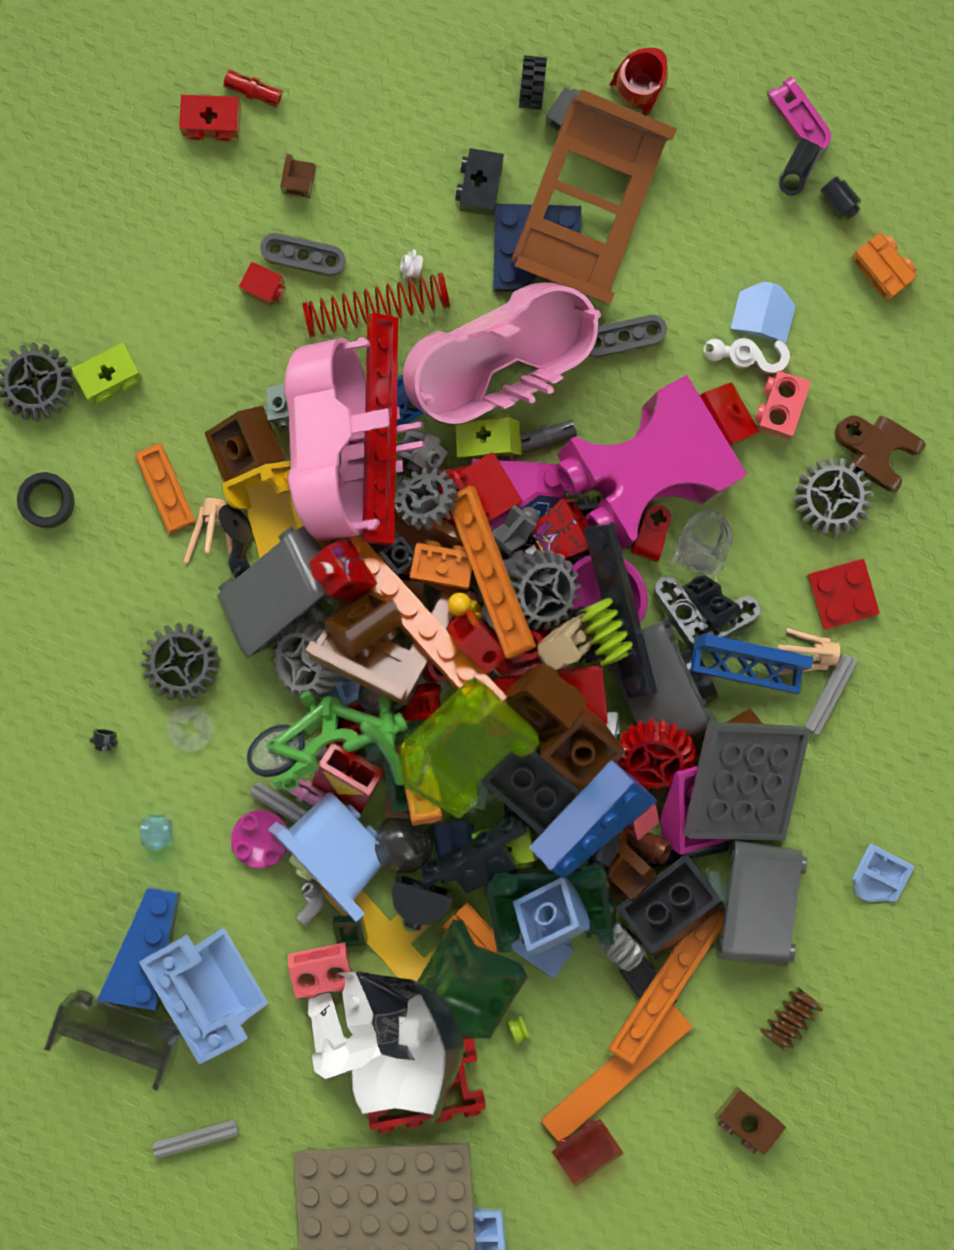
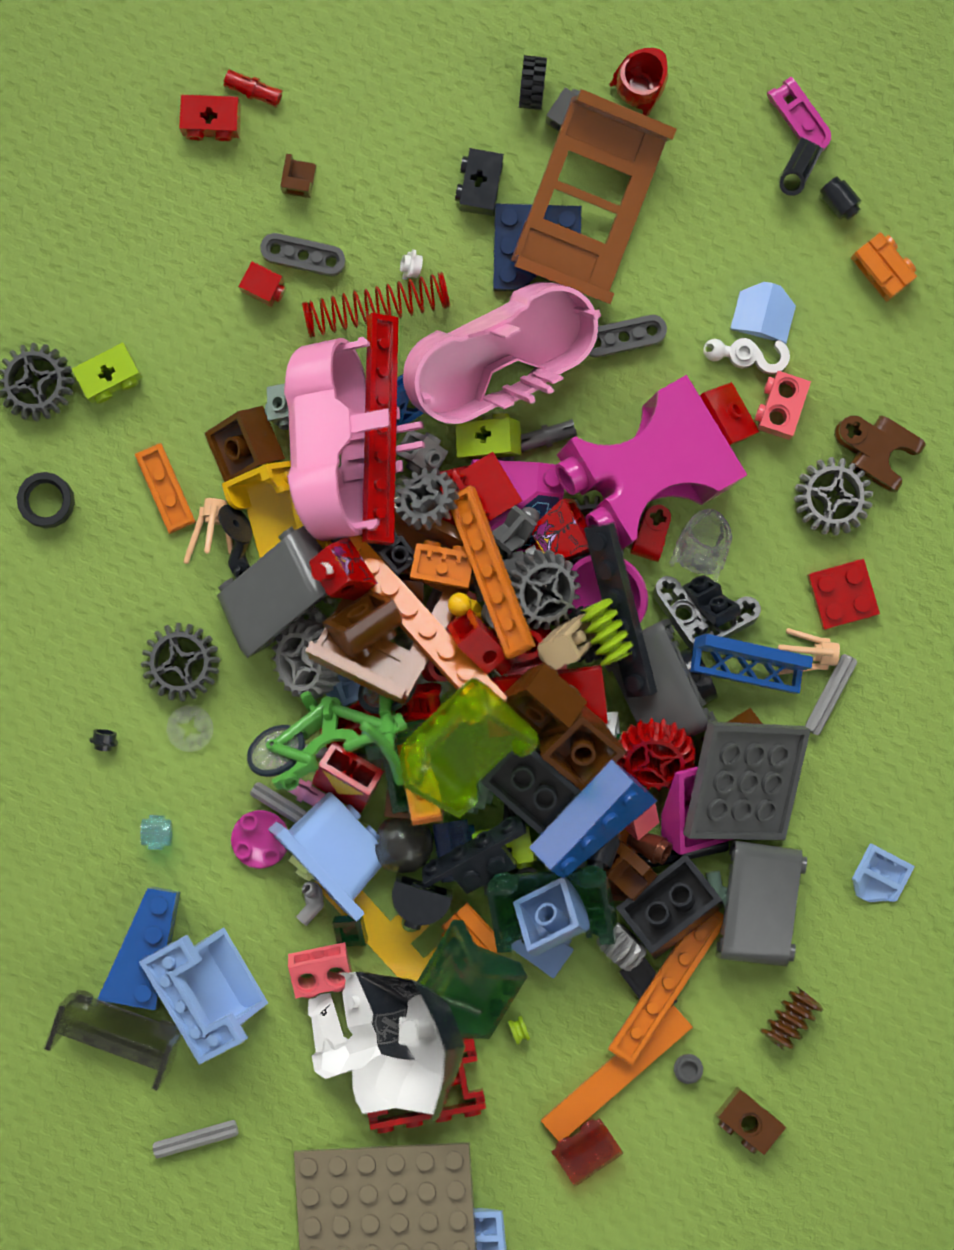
none -> dark grey plate [674,1054,703,1084]

